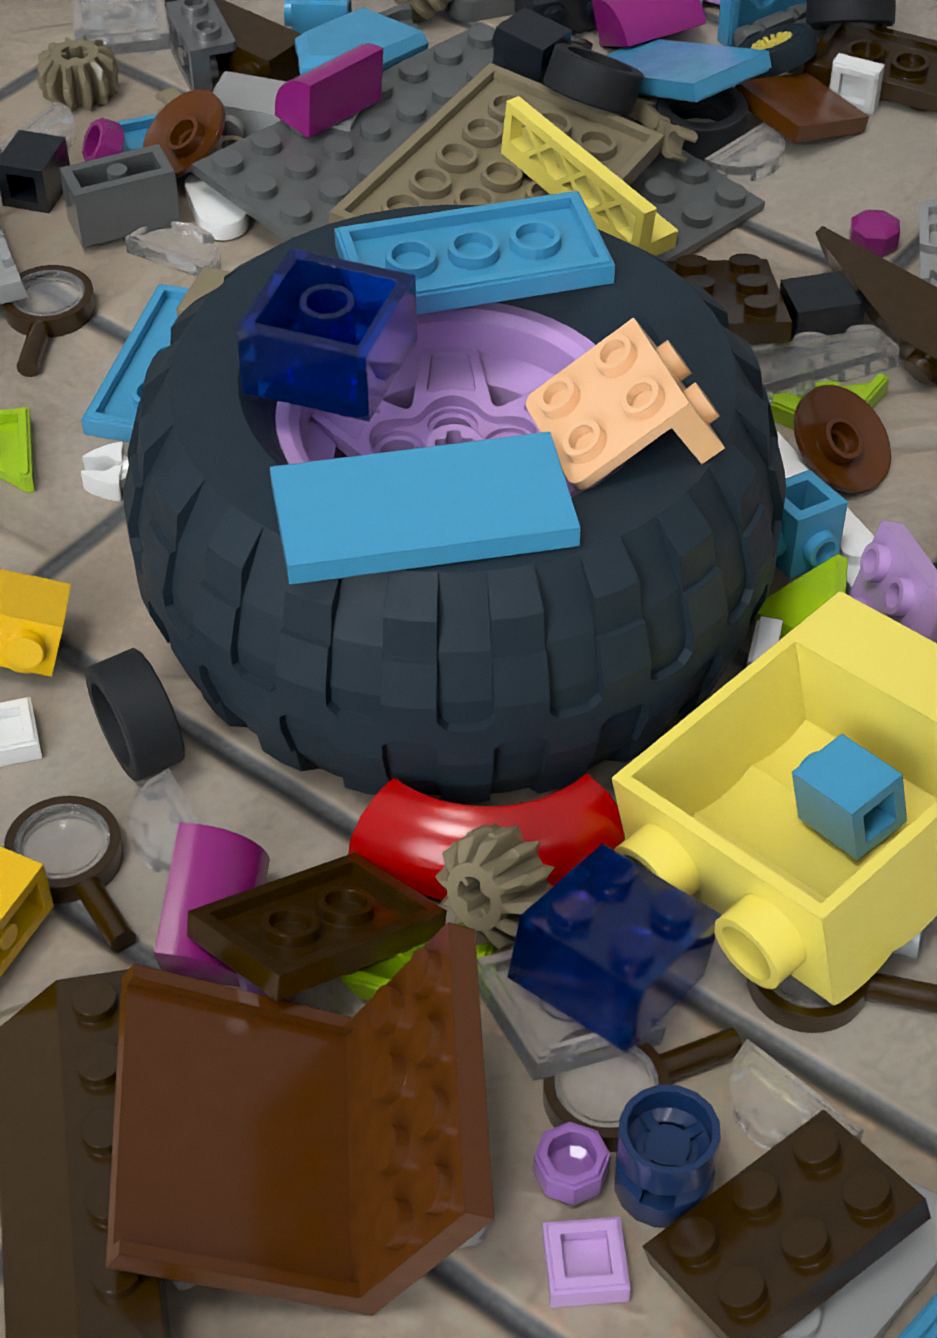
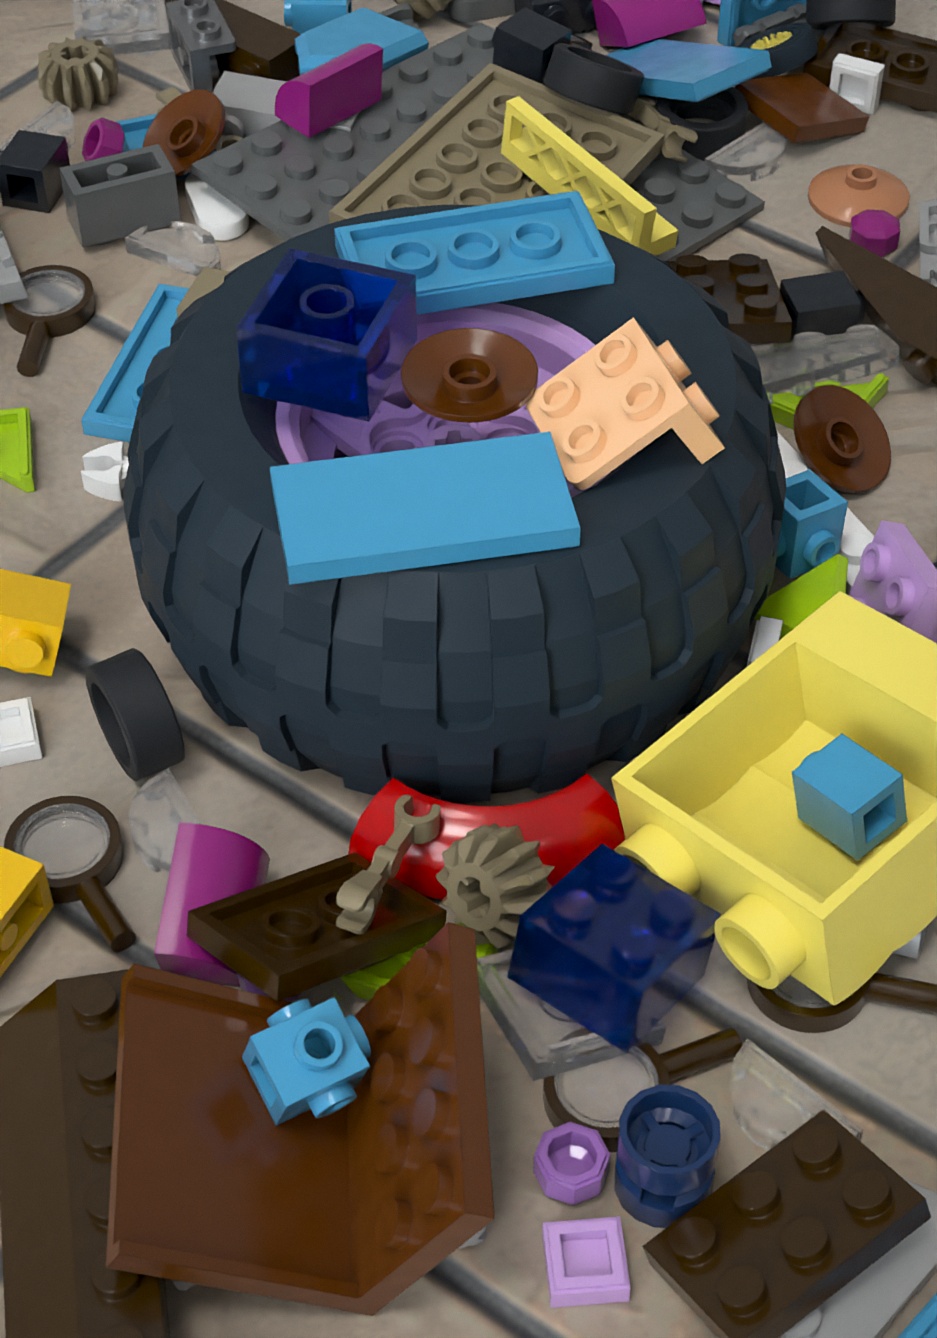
none -> dark azure brick [242,997,371,1126]
none -> dark tan piece [336,794,441,935]
none -> reddish brown dish [401,328,538,423]
none -> nougat dish [808,164,910,227]

